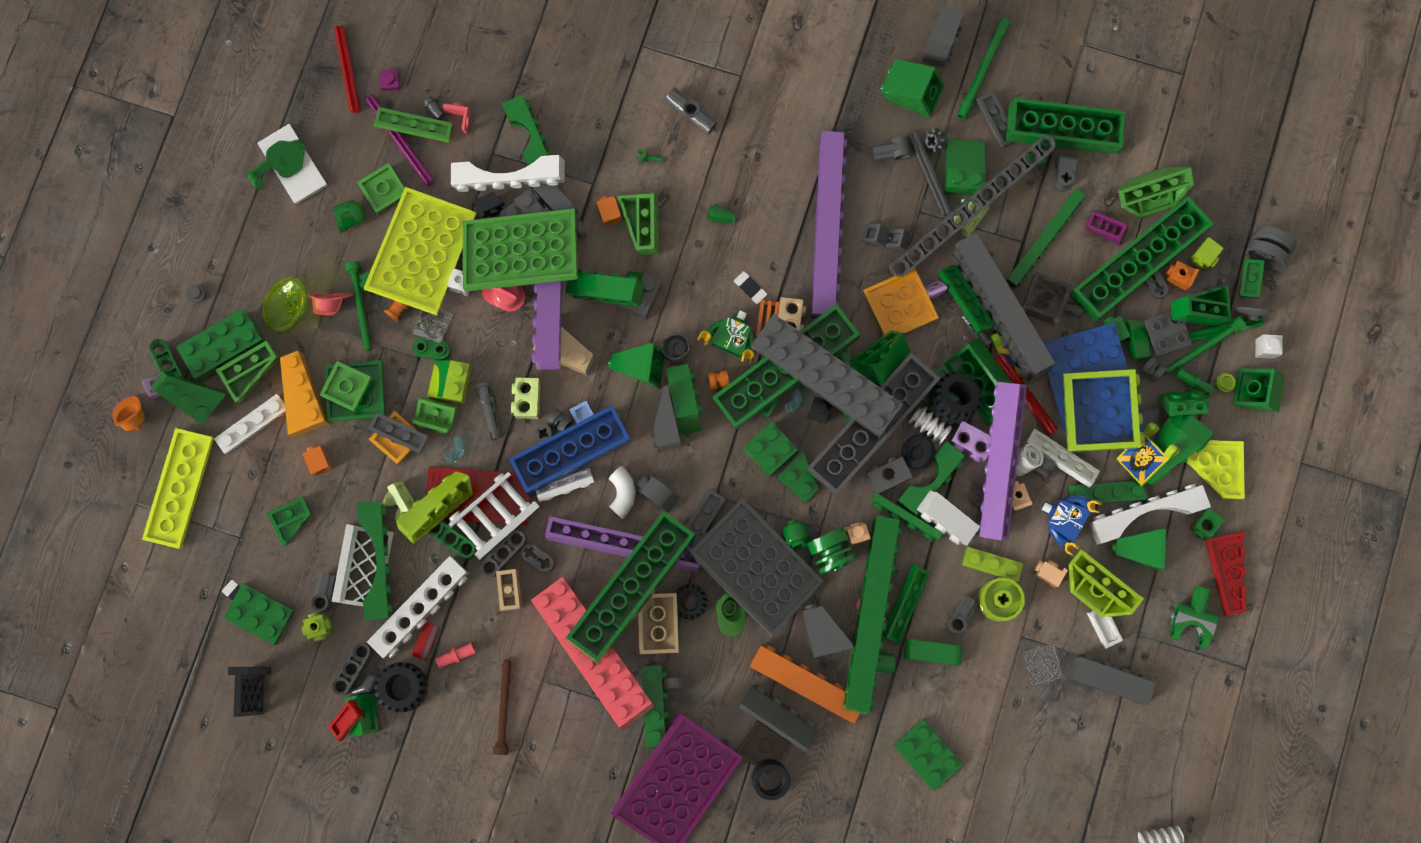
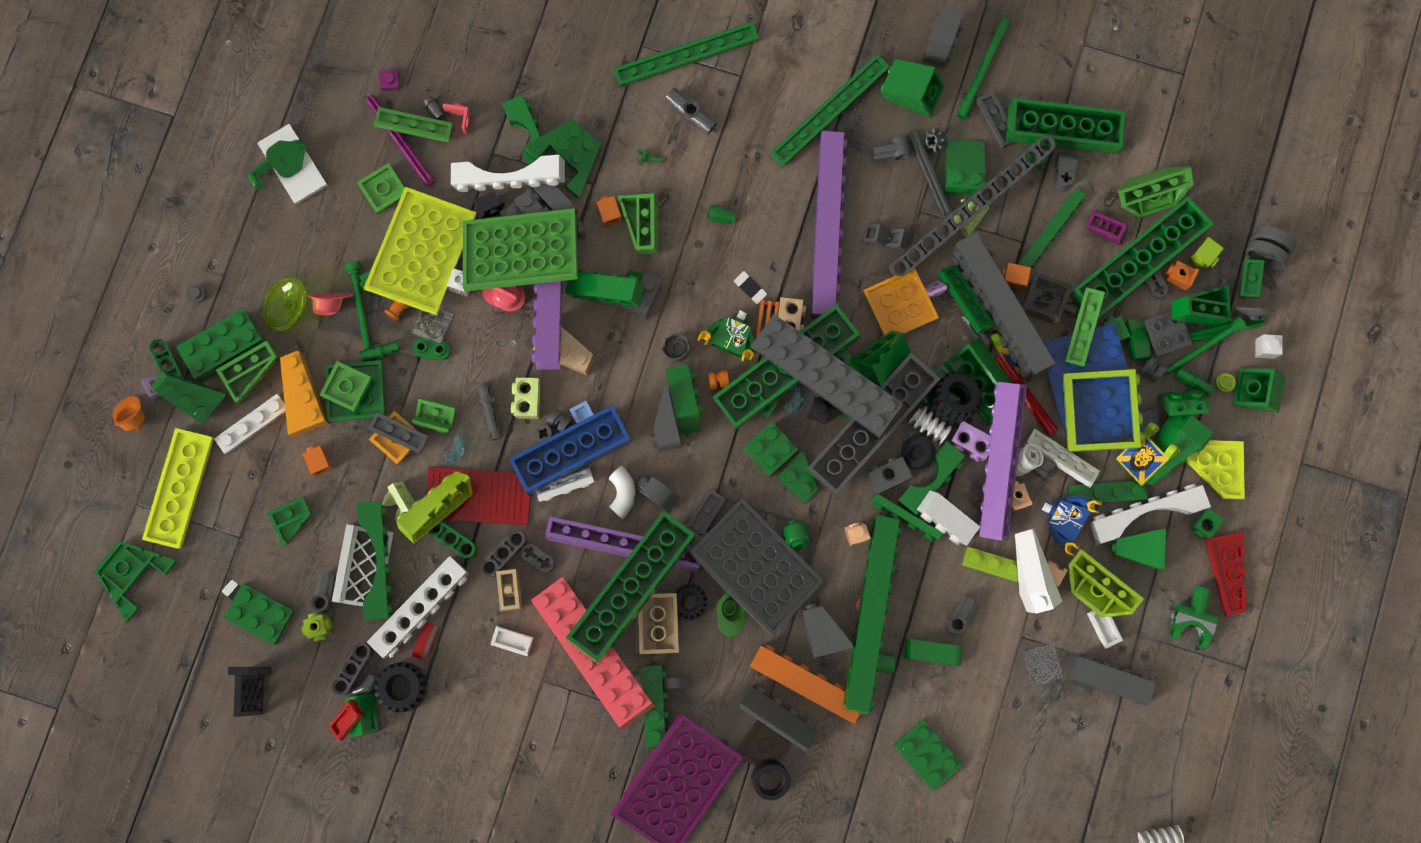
green helmet [332,200,365,233] -> none
red axle [334,25,361,113] -> none
lime slope [427,360,473,405] -> none
coral pin [435,642,477,669] -> none
white fence [449,472,539,560] -> none
reddish brown piece [493,659,511,755] -> none
green slope [608,343,665,389] -> none
green wheel [807,527,858,574] -> none
green plate [882,564,930,644] -> none
lime wheel [977,578,1025,621] -> none
none -> green wing [94,541,178,622]
none -> green pin [359,340,400,362]
none -> white tile [490,626,534,656]
none -> green wing [523,119,601,198]
none -> green plate [613,22,759,88]
none -> green plate [770,54,890,167]
none -> orange brick [1001,263,1031,290]
none -> white wedge [1015,528,1063,613]
none -> bright green plate [1065,287,1105,367]

